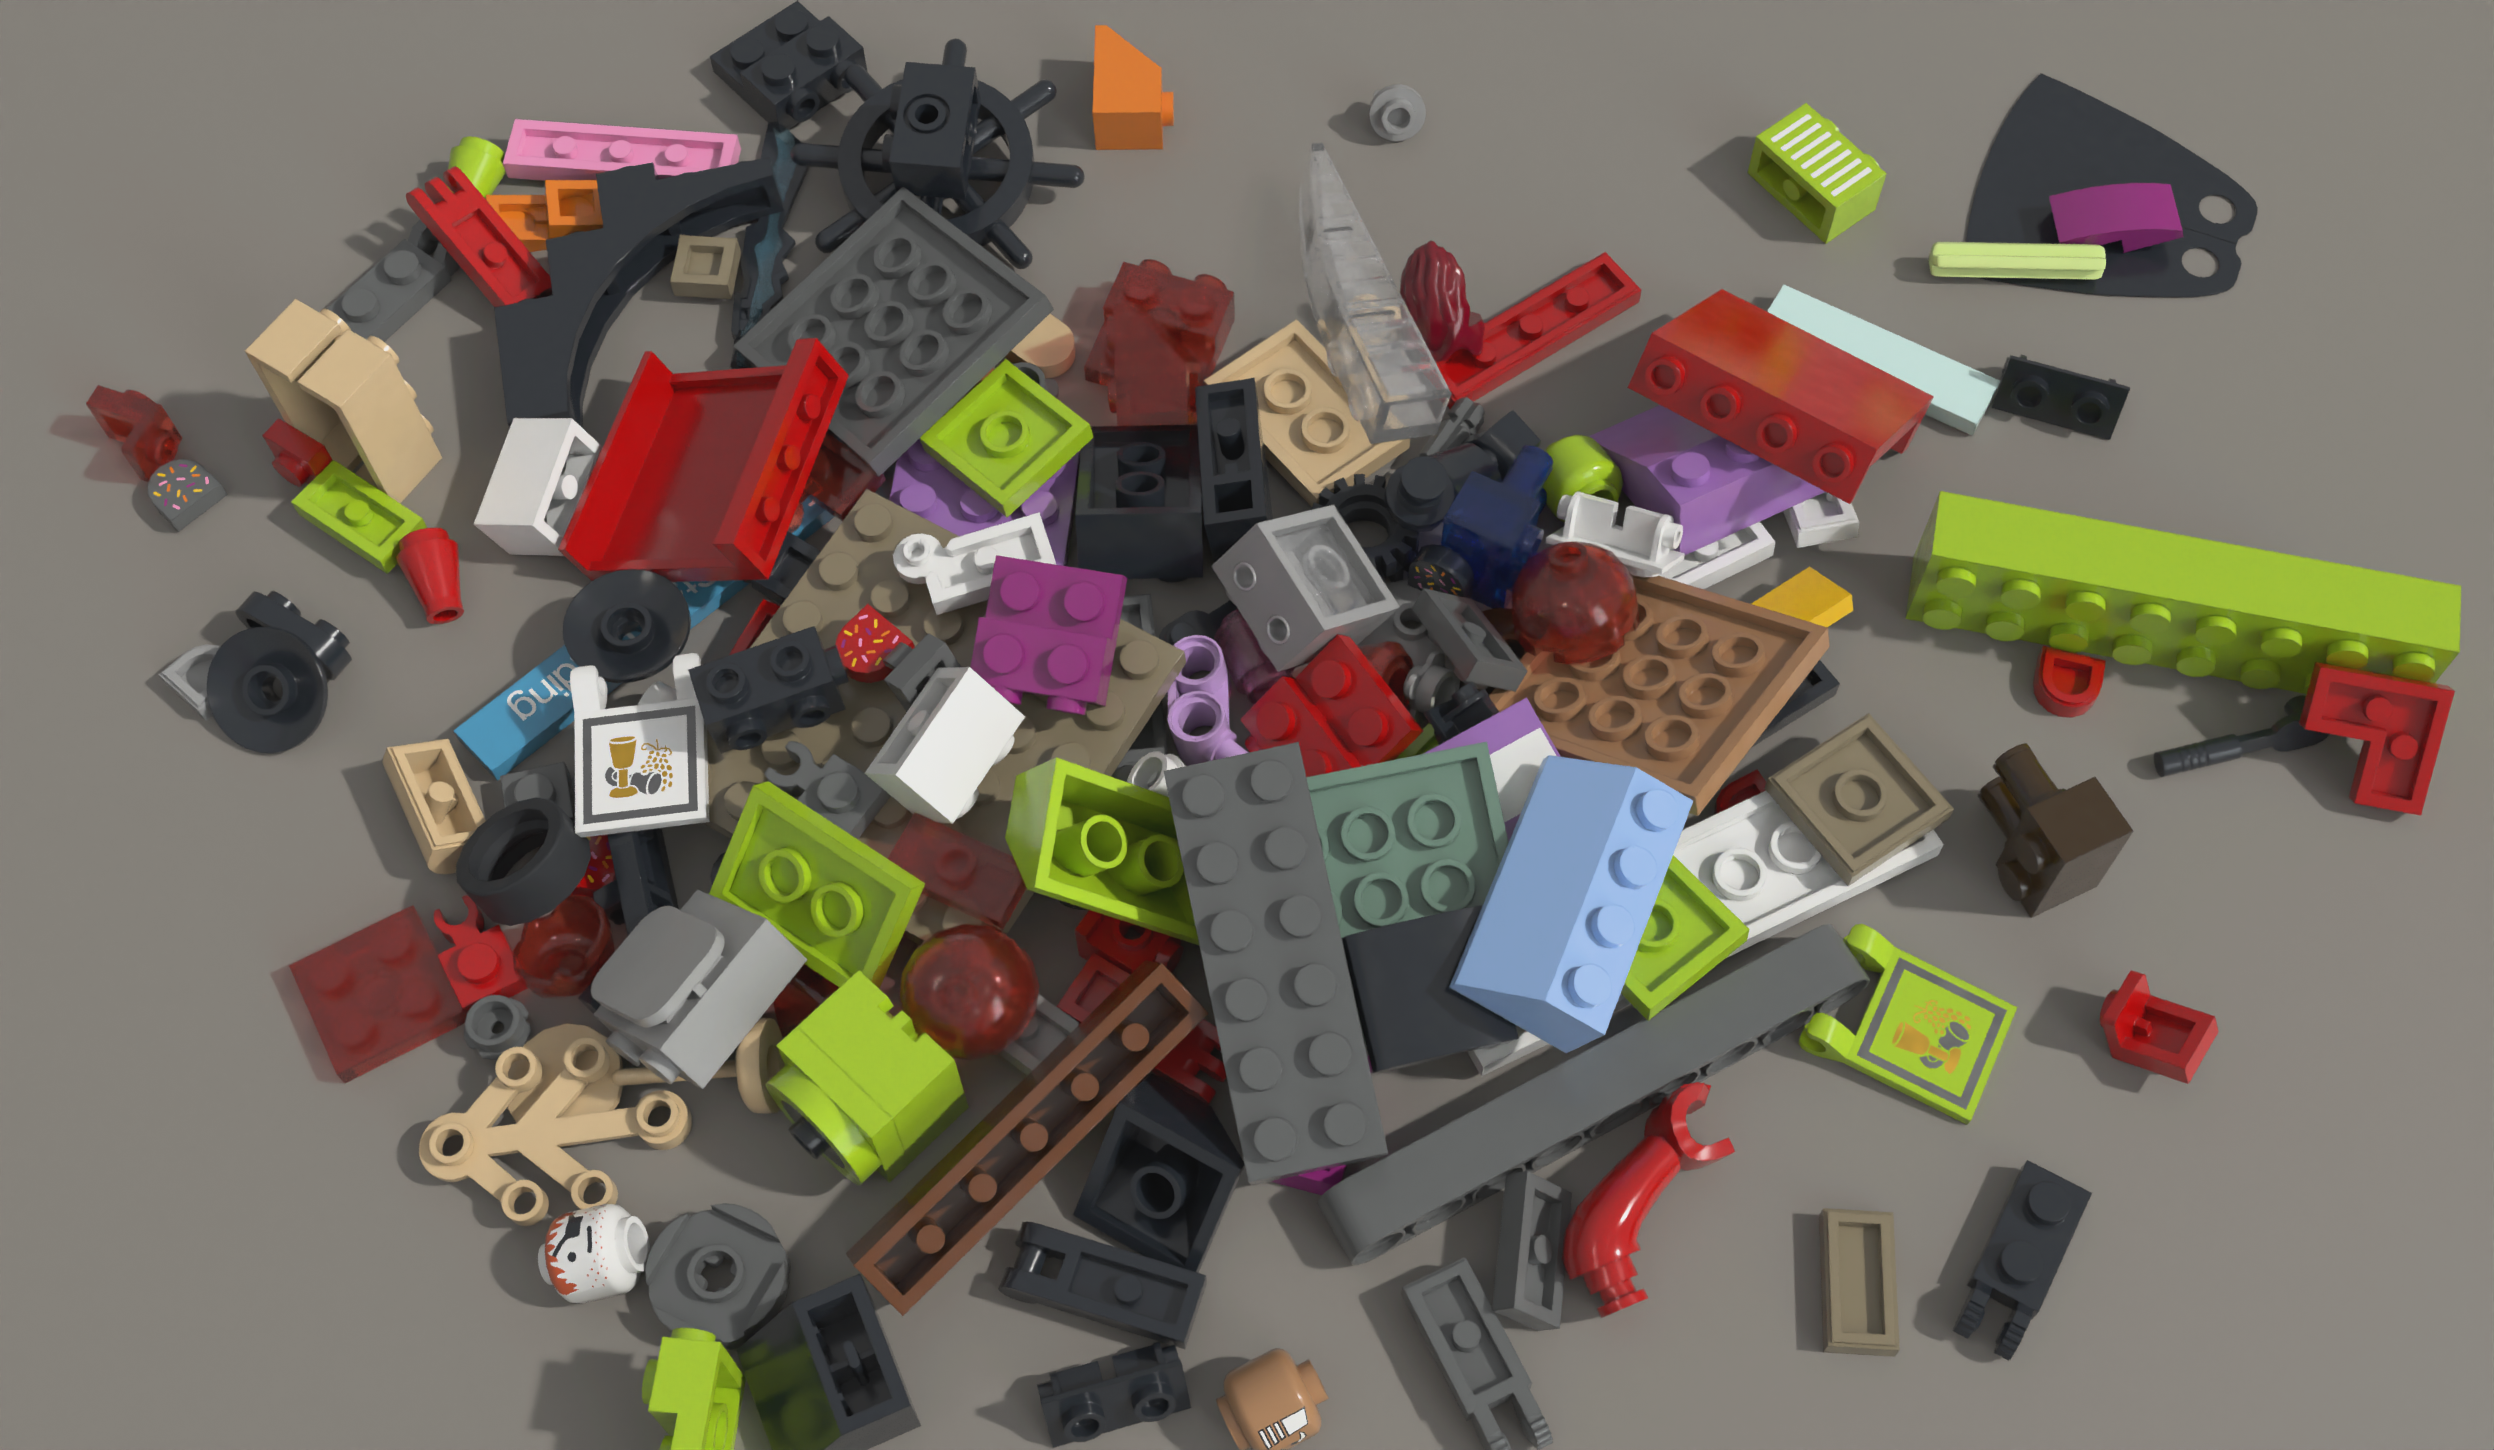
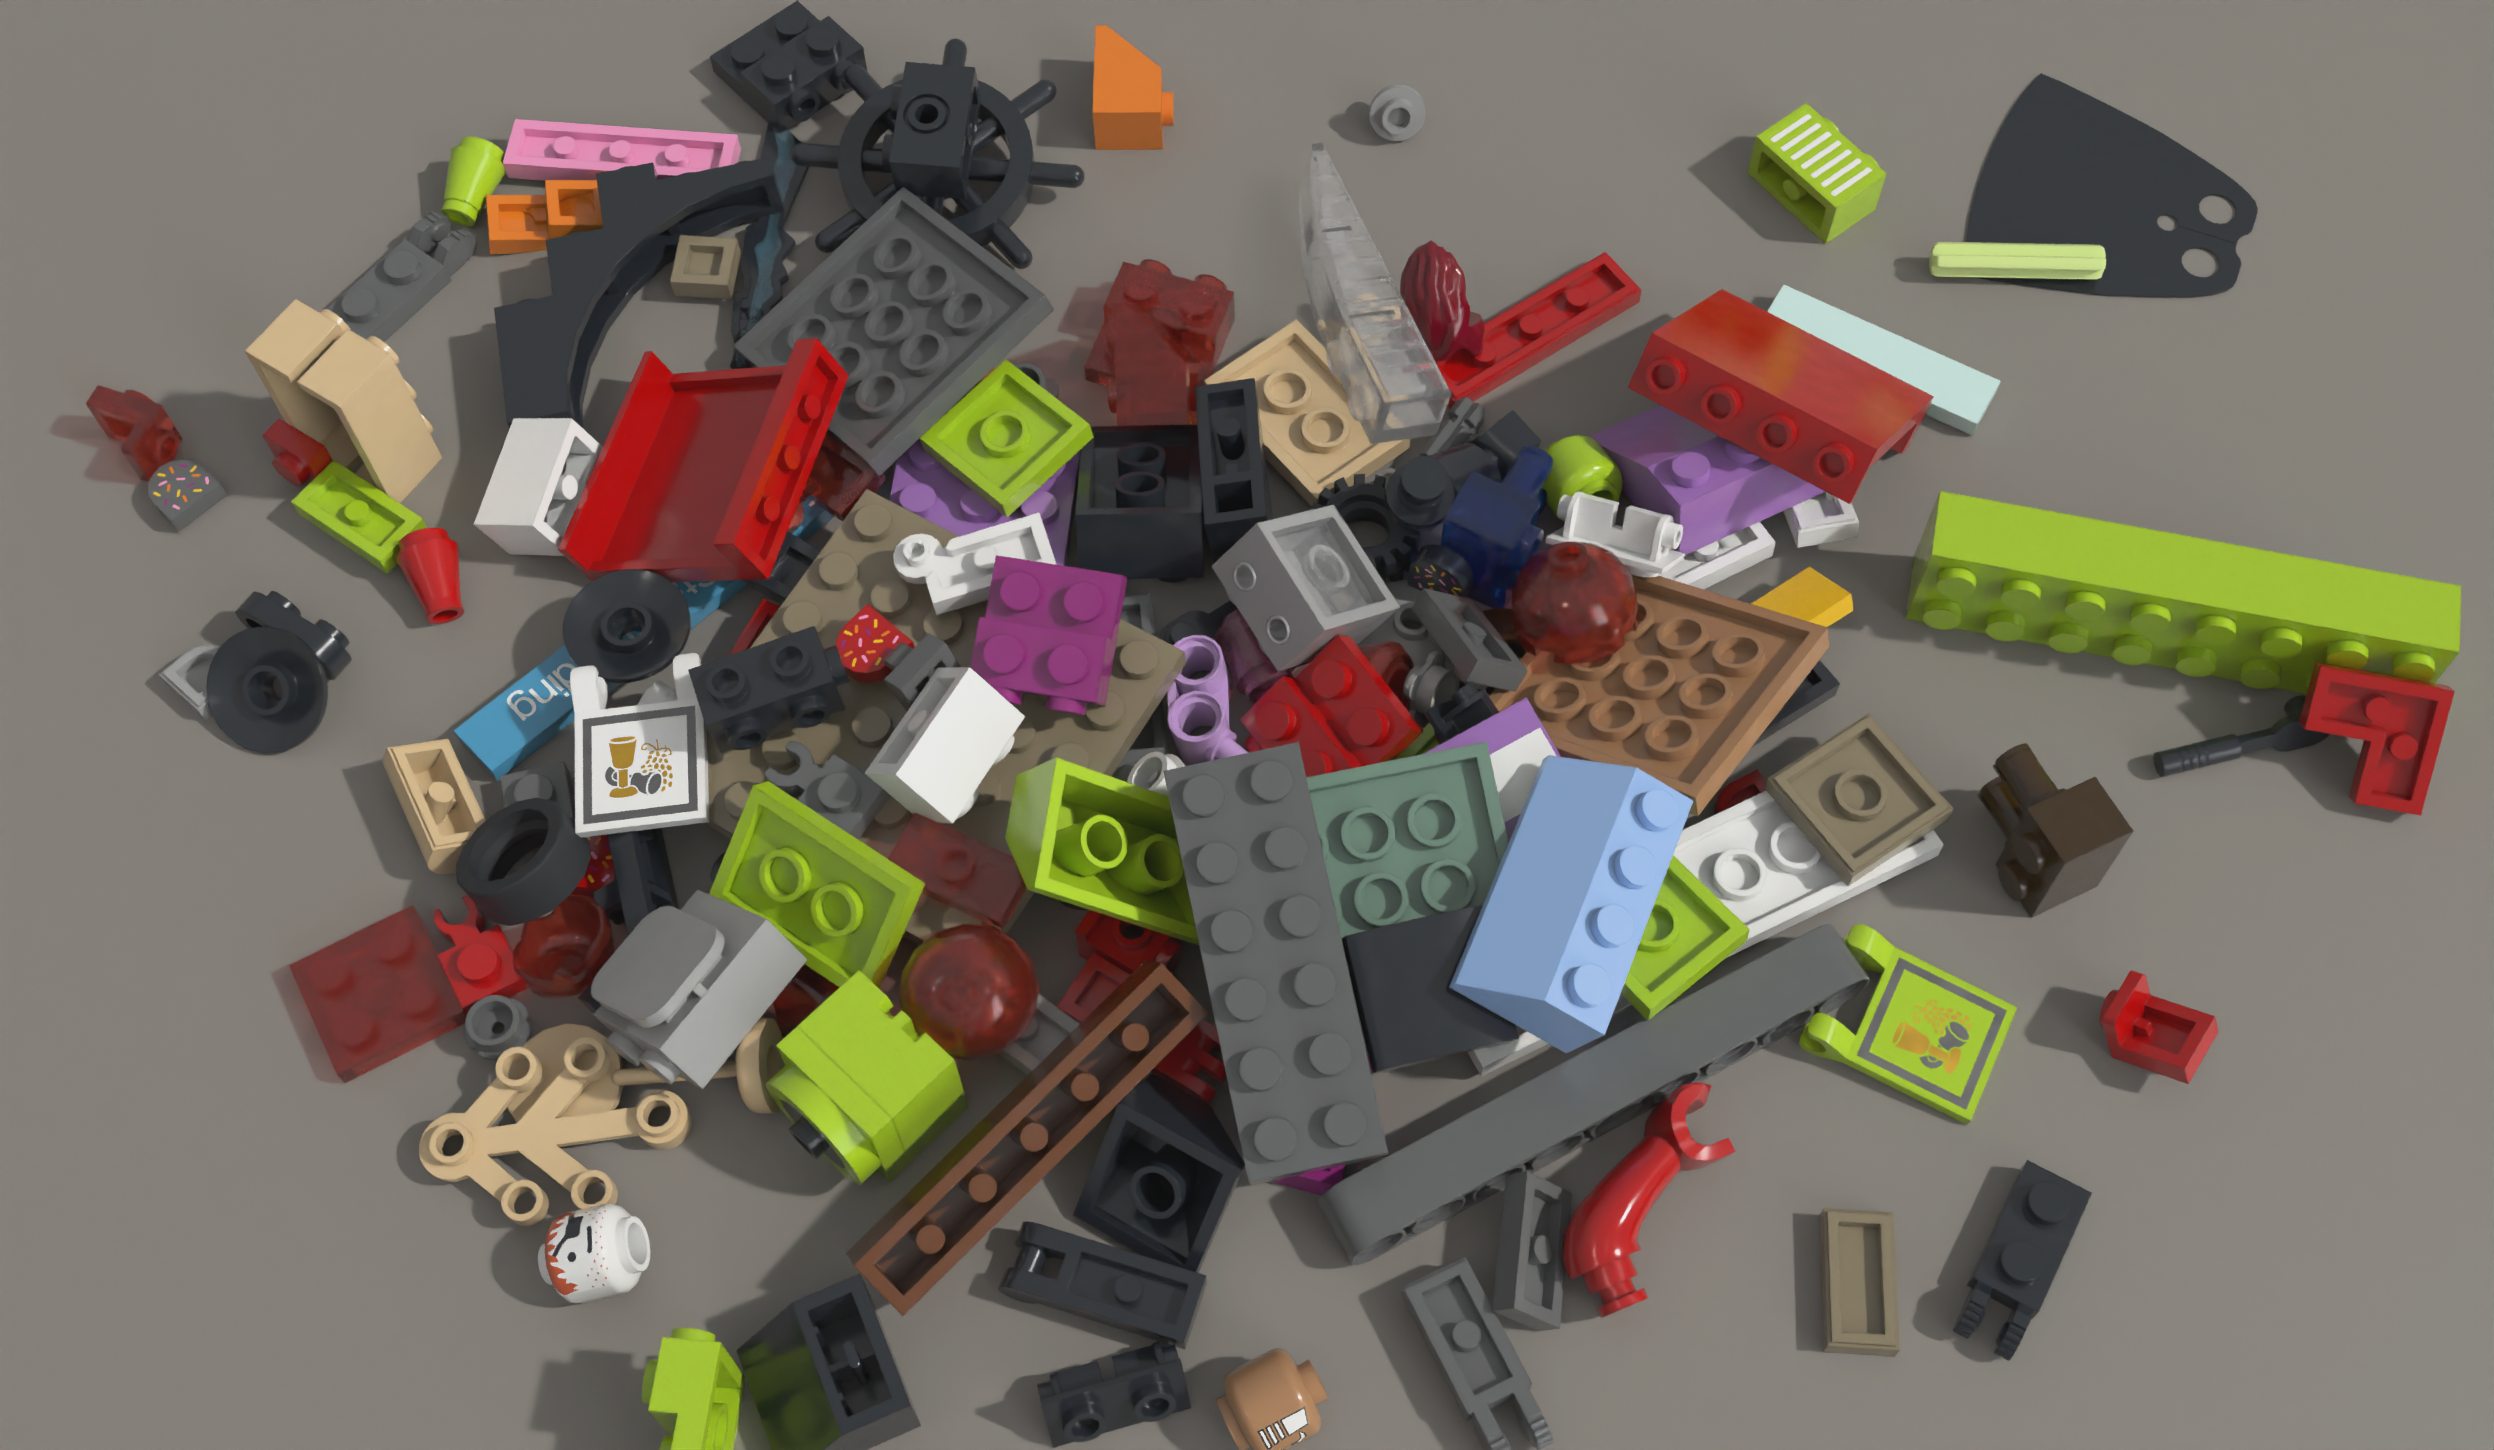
red hinge [406,166,552,307] -> none
dark grey plate [645,1203,791,1350] -> none
tan tile [1005,314,1076,379] -> none
black hinge [1992,354,2130,440] -> none
red tile [2033,646,2106,718] -> none
magenta slope [2049,183,2184,253] -> none

